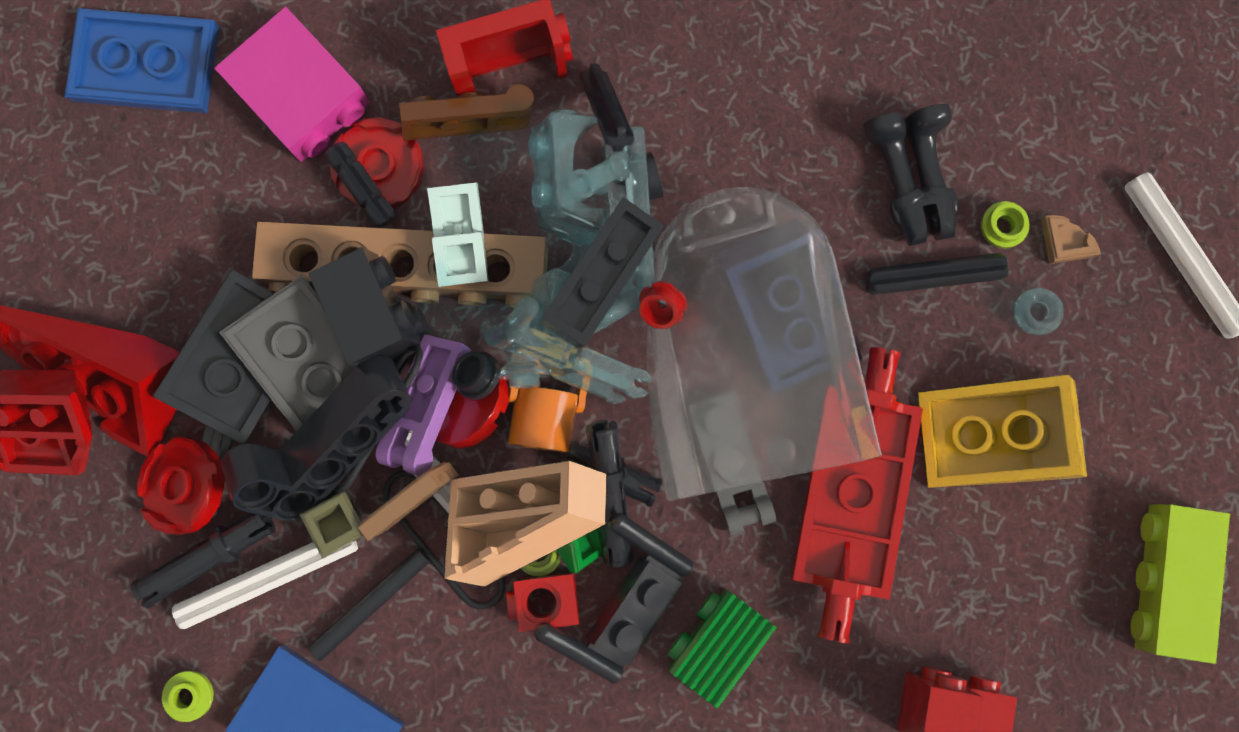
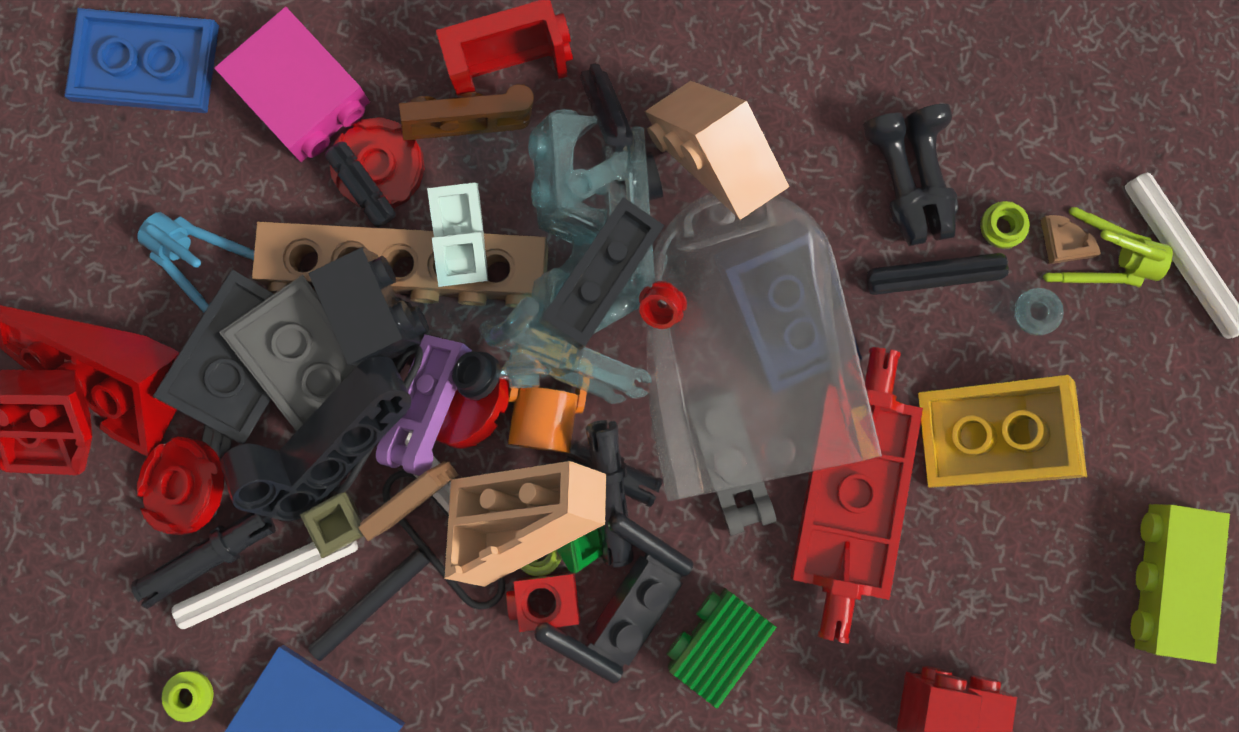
none -> dark azure plant [137,212,254,313]
none -> light nougat wedge [645,81,789,220]
none -> lime plant [1043,207,1173,287]

